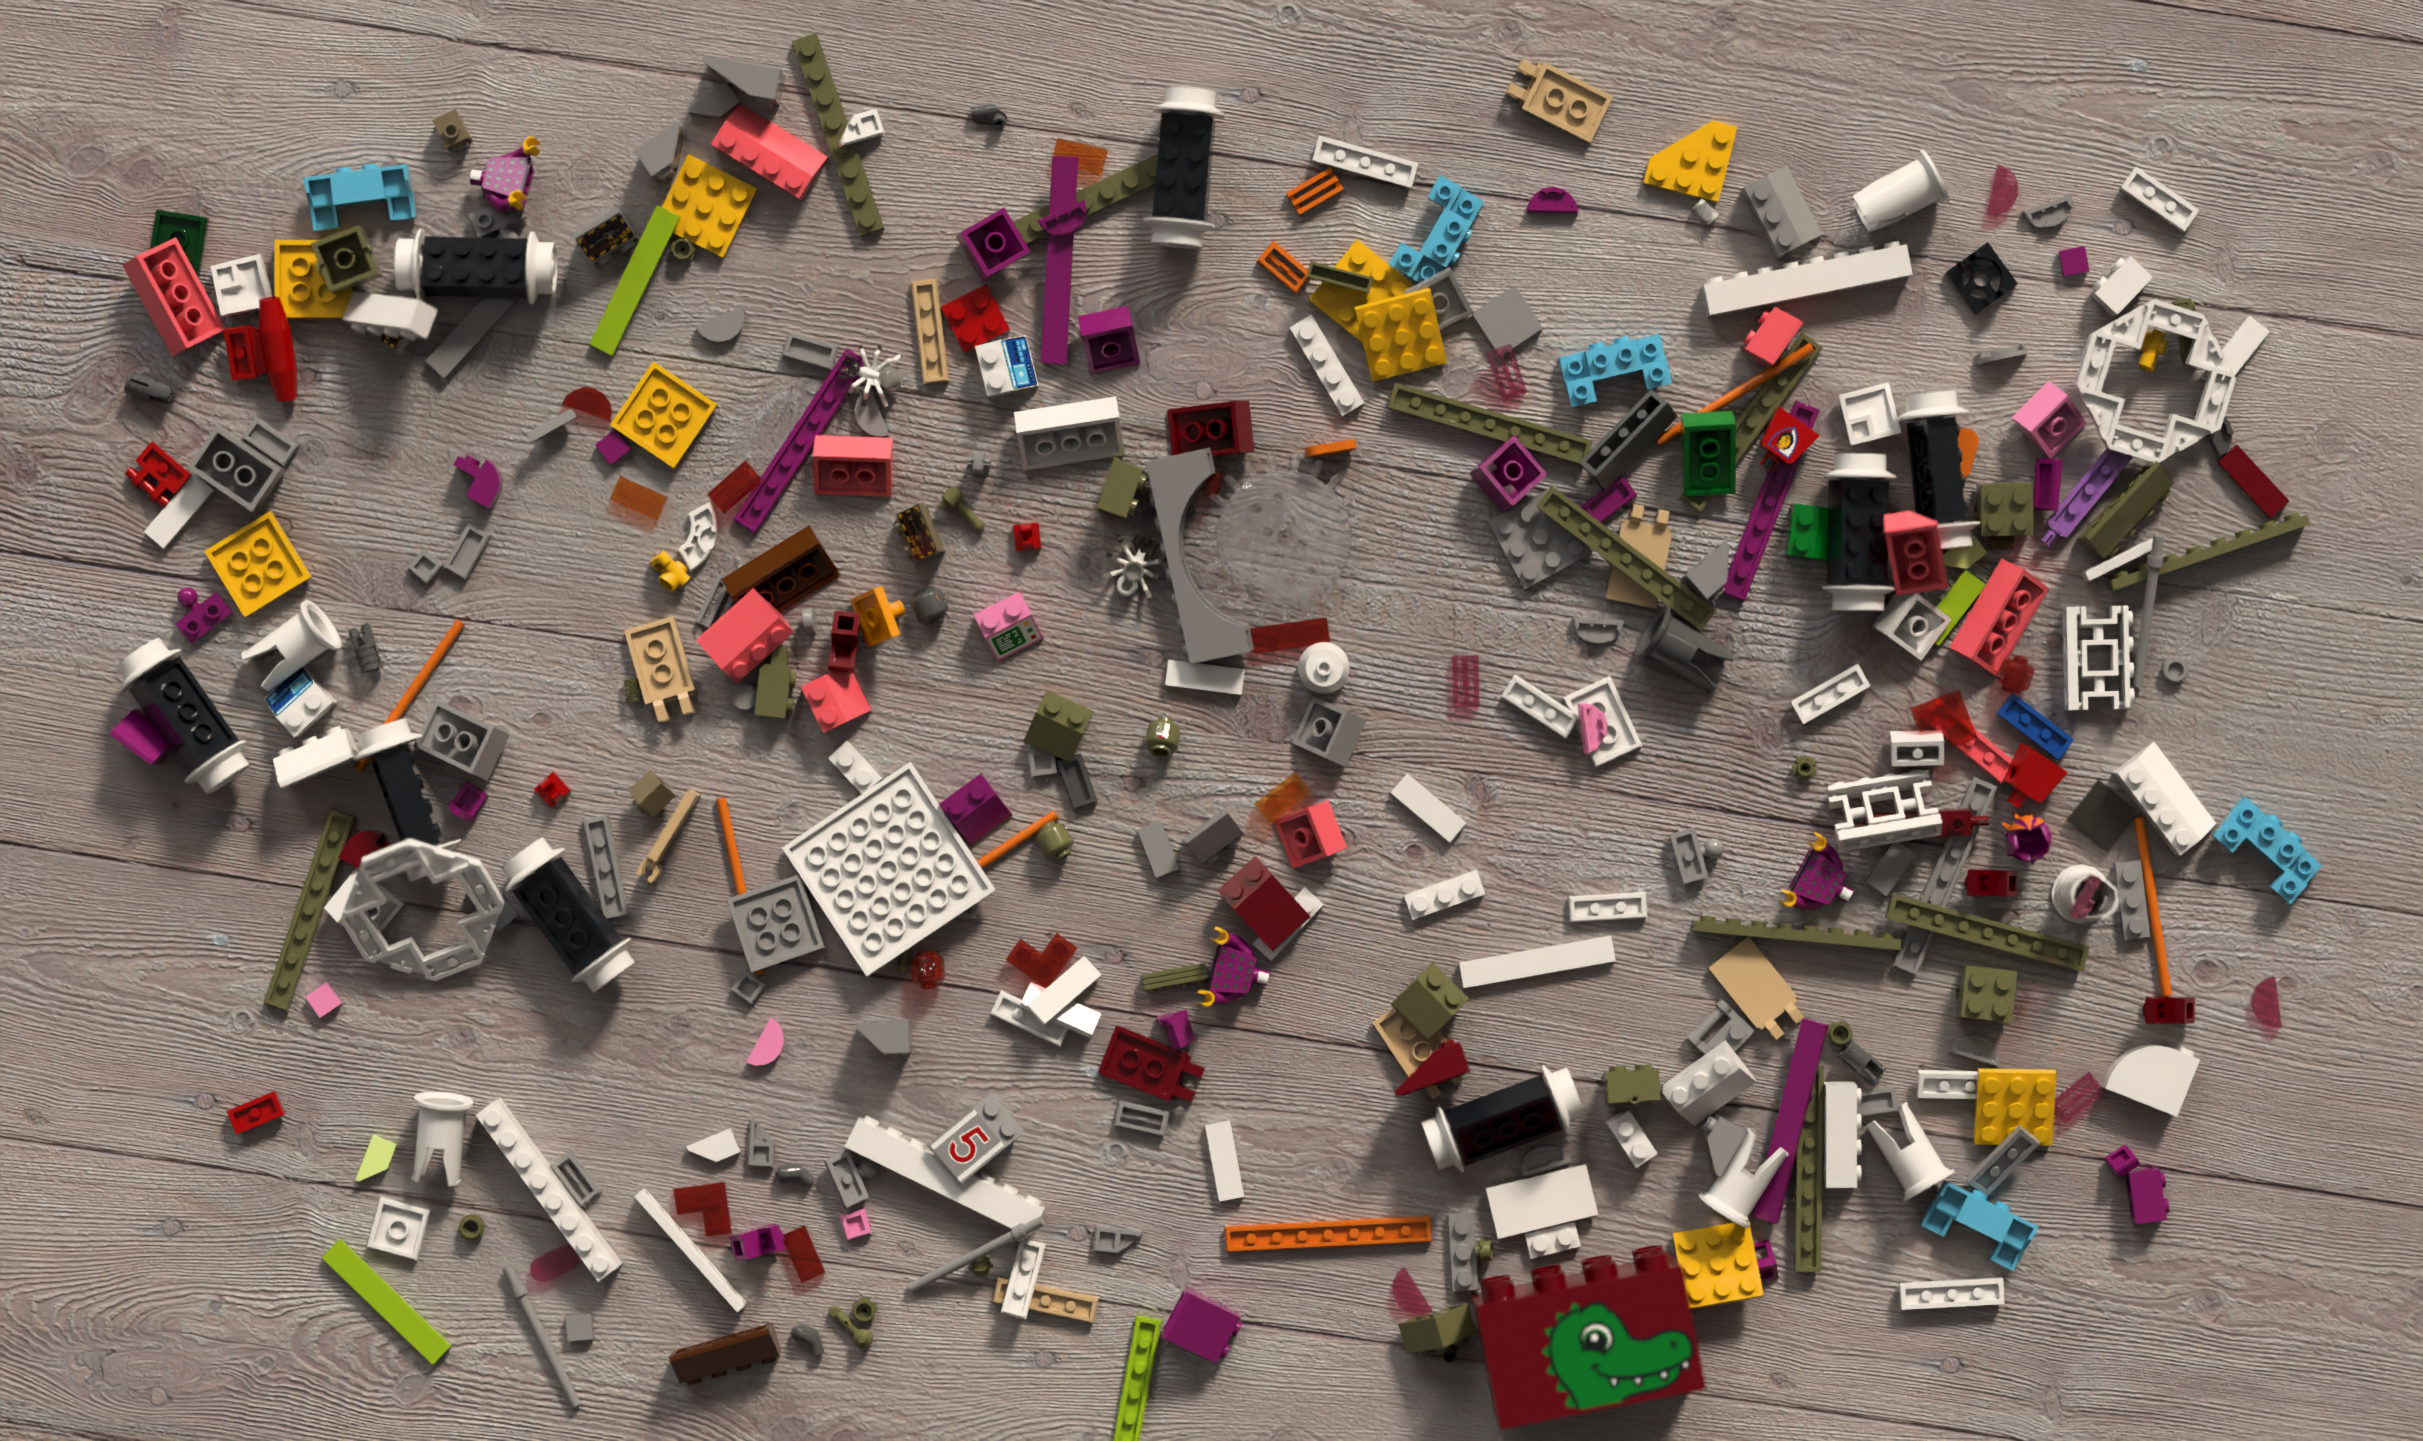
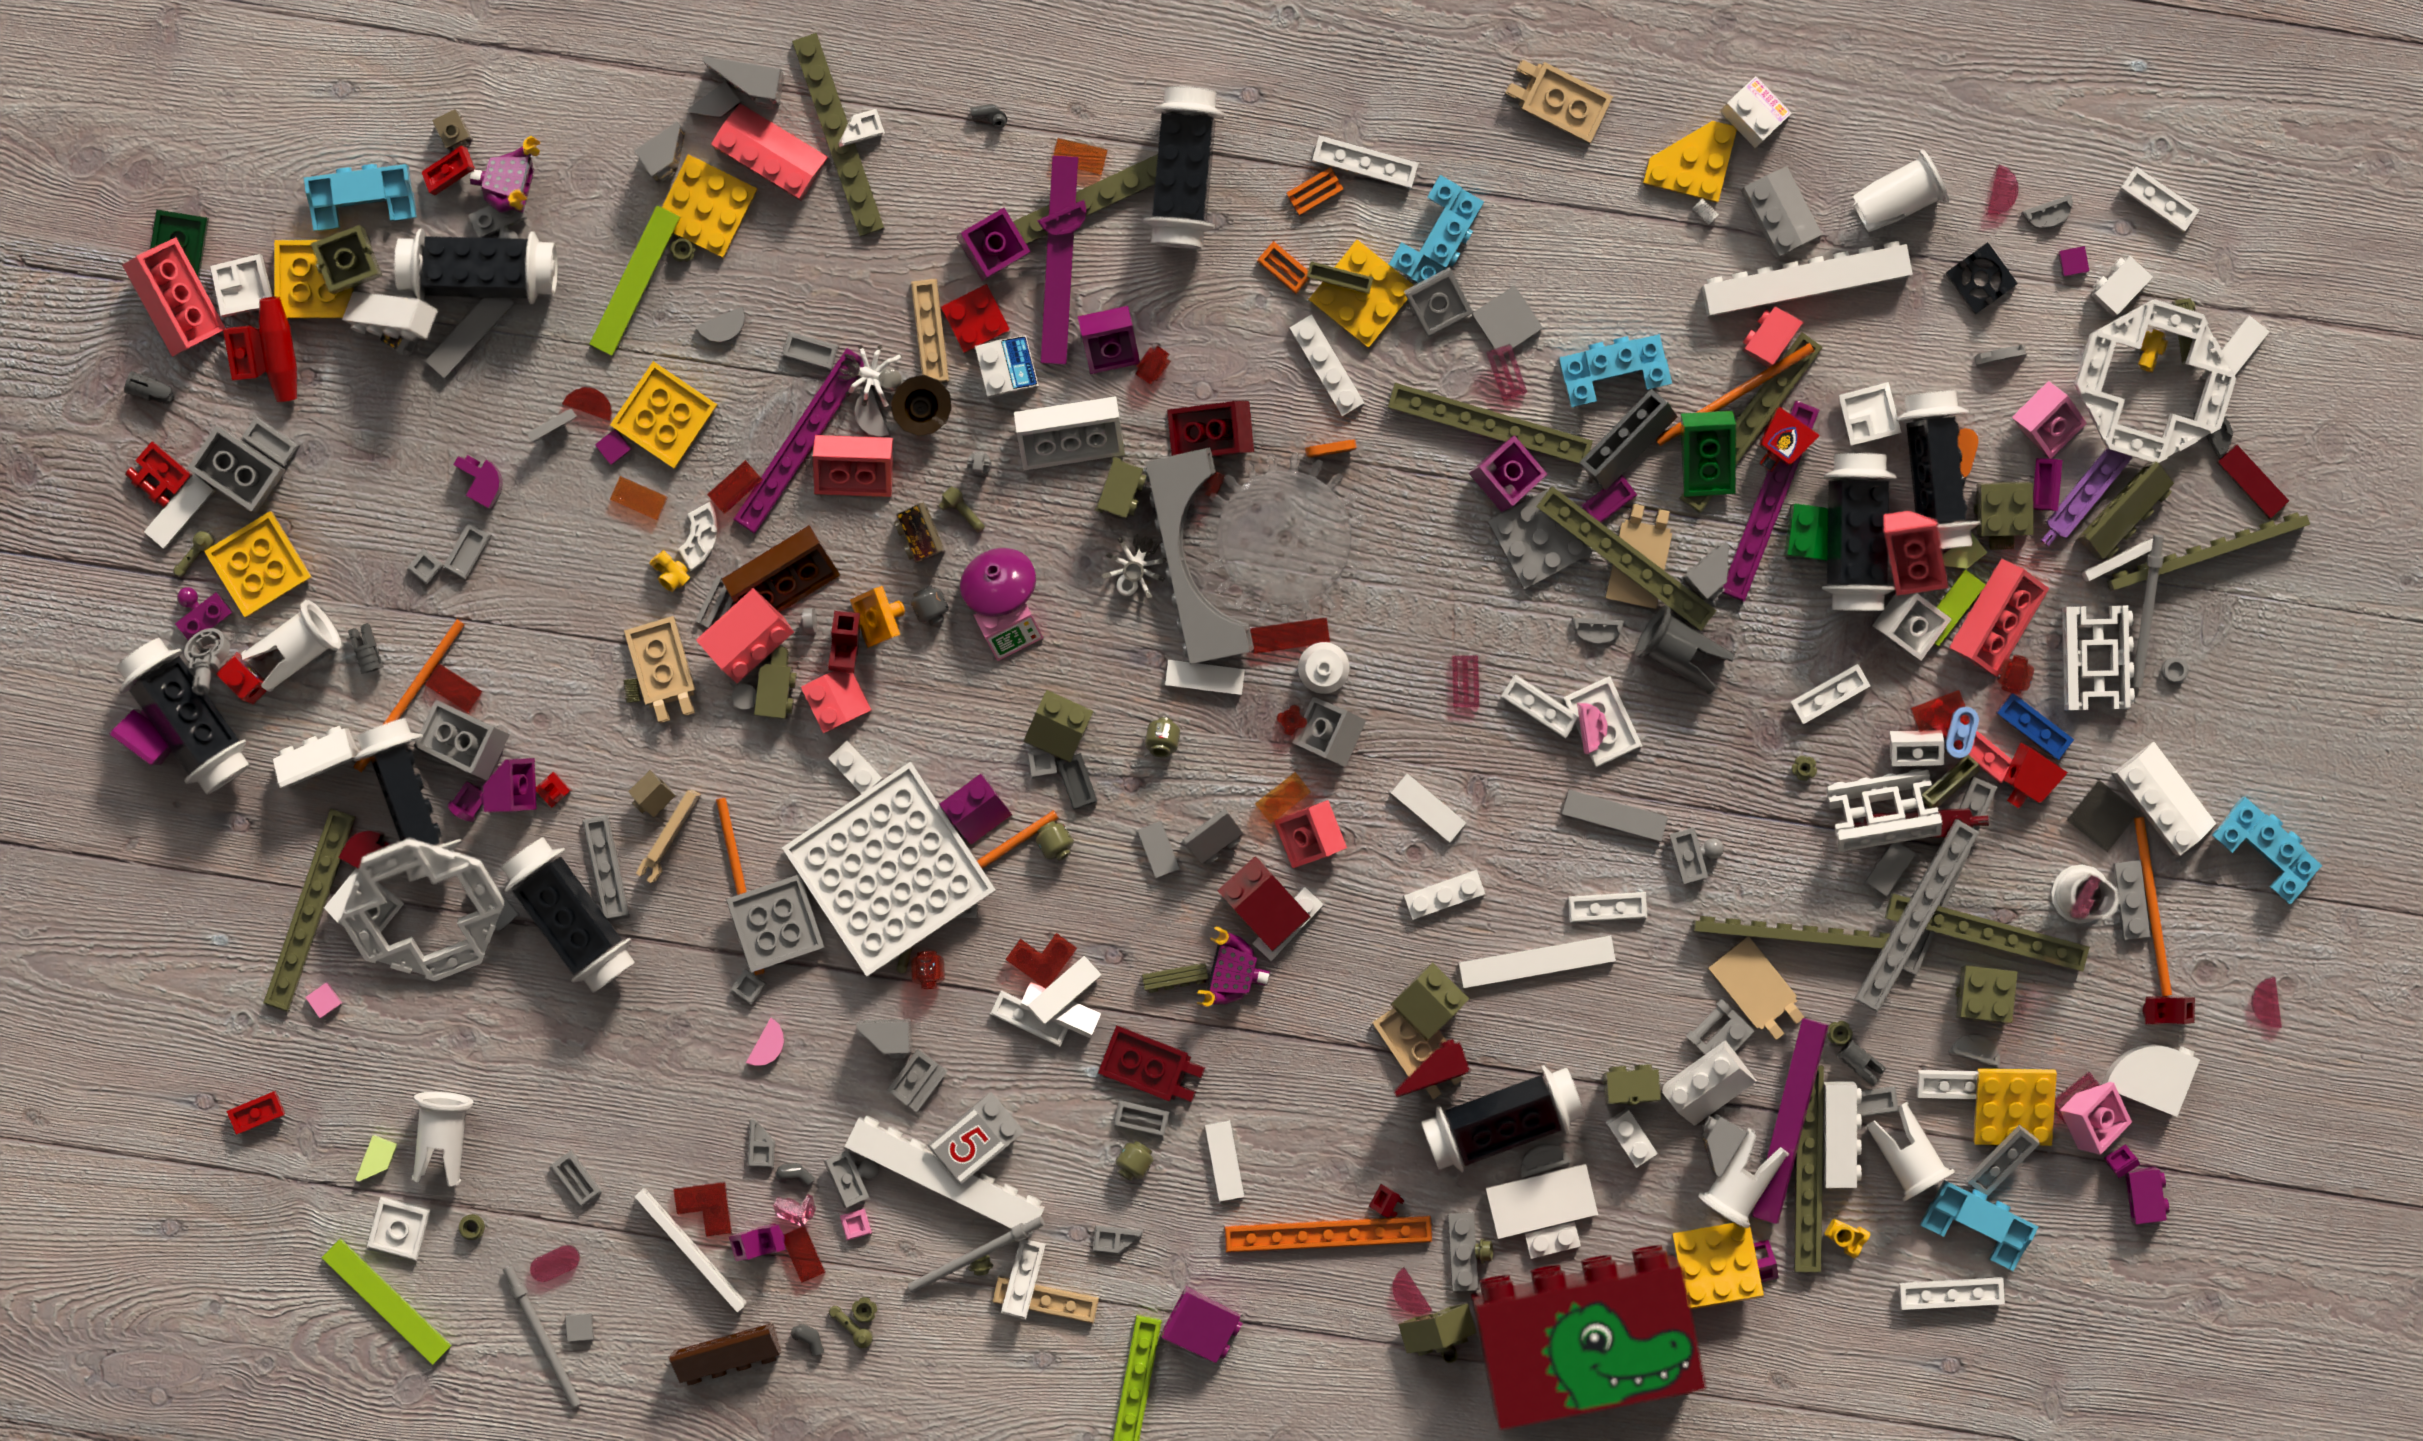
white slope [264,666,337,737] -> none
white brick [476,1097,622,1282] -> none
slope [572,208,638,266] -> none
white tile [686,1128,741,1162] -> none
red tile [1013,522,1042,551] -> none
magenta tile [1156,1010,1196,1050] -> none
yellow plate [1354,288,1447,382] -> none
magenta tile [1526,187,1578,214] -> none
magenta torso [1778,832,1853,910] -> none
dark red brick [1965,869,2018,897] -> none
magenta hair [2001,811,2052,865] -> none
none -> olive piece [173,531,215,577]
none -> light grey pin [184,628,230,695]
none -> red torso [216,652,267,705]
none -> red plate [421,145,475,196]
none -> clear red tile [425,663,483,713]
none -> magenta slope [481,758,537,812]
none -> clear pink bracket [773,1194,816,1227]
none -> light grey plate [887,1049,948,1113]
none -> dark brown hat [890,375,952,437]
none -> magenta dish [960,548,1036,617]
none -> olive head [1115,1141,1154,1181]
none -> clear red brick [1135,345,1171,385]
none -> clear red plate [1277,705,1307,736]
none -> dark red tile [1369,1184,1404,1218]
none -> light grey tile [1562,789,1668,842]
none -> white slope [1720,77,1791,148]
none -> yellow plate [1824,1219,1870,1259]
none -> light grey tile [1854,819,1980,1012]
none -> olive piece [1921,755,1979,809]
none -> light blue plate [1945,707,1979,758]
none -> bright pink slope [2060,1082,2132,1155]

